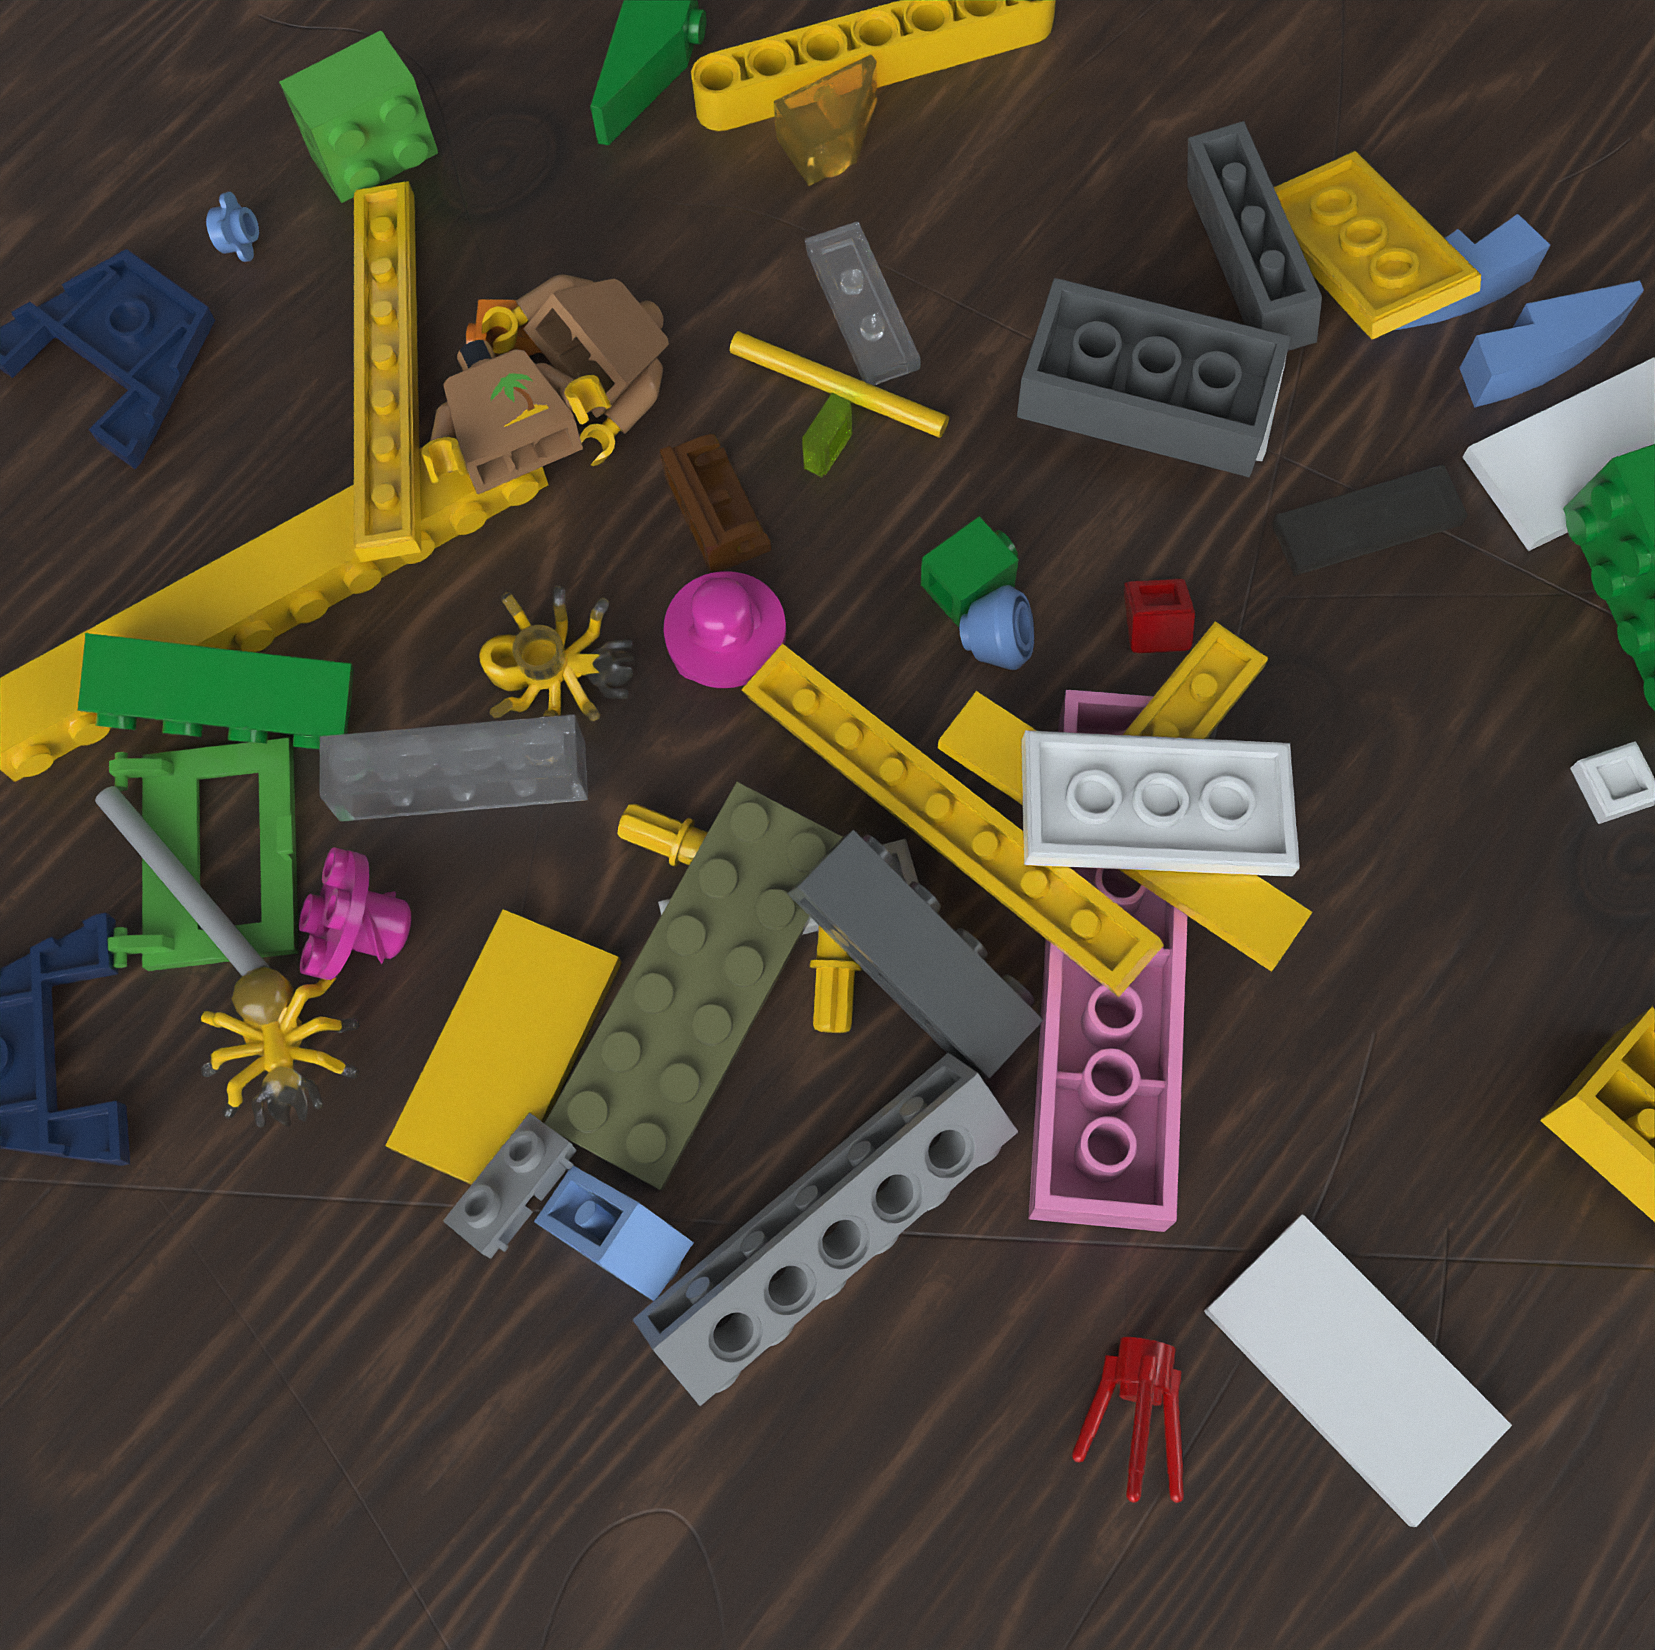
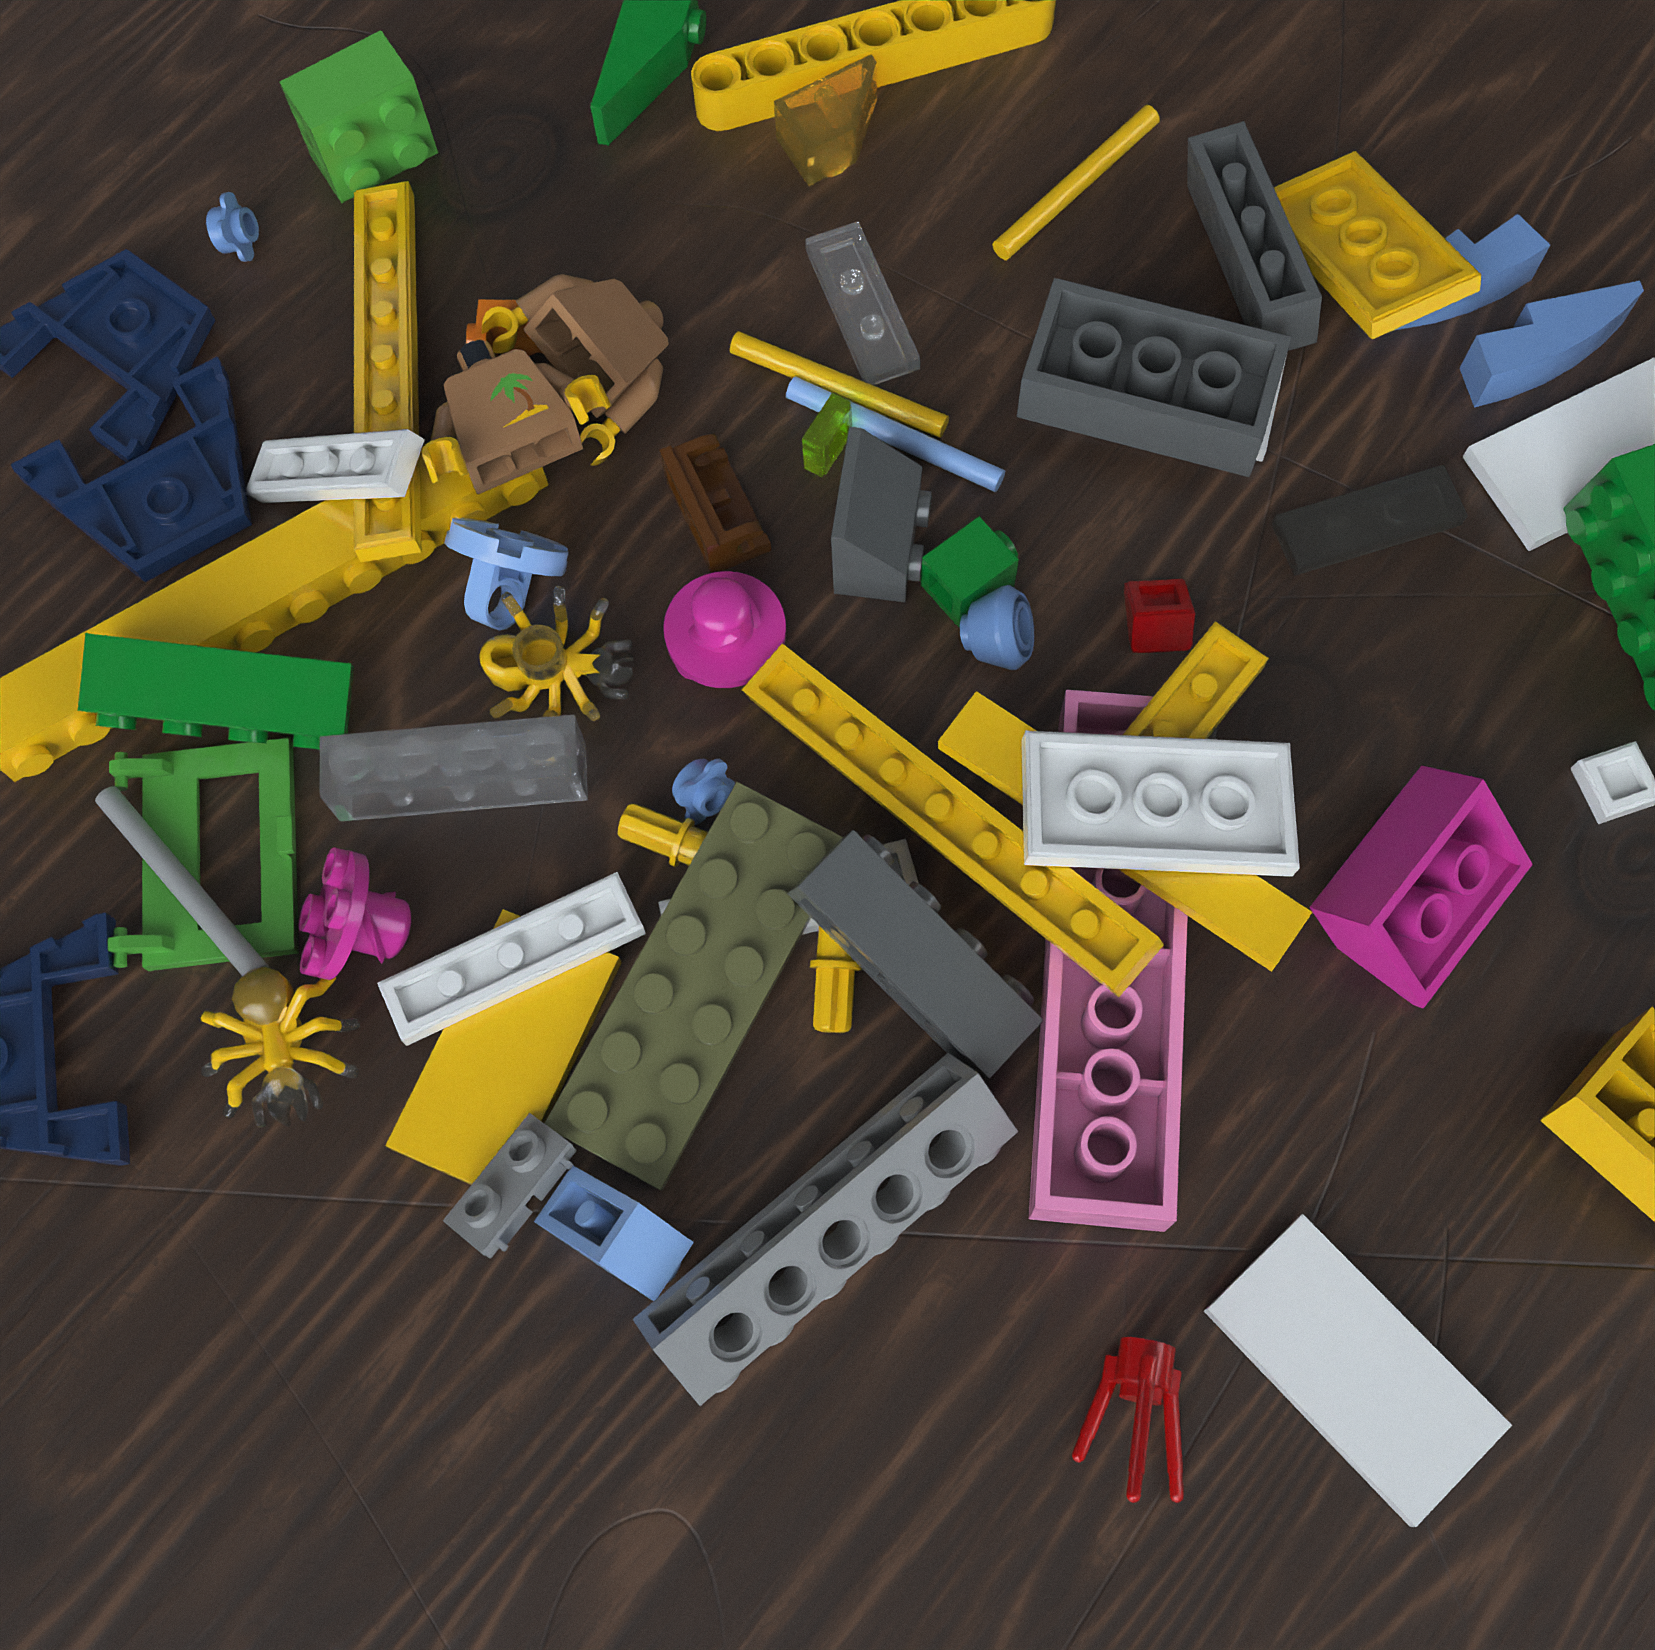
none -> dark blue wing [11,357,252,582]
none -> white tile [246,429,425,503]
none -> white tile [377,872,646,1046]
none -> light blue tile [444,517,569,631]
none -> medium blue plate [672,759,735,825]
none -> light blue bar [786,376,1005,492]
none -> dark grey slope [831,427,932,602]
none -> yellow bar [992,105,1160,260]
none -> dark pink slope [1309,765,1533,1009]

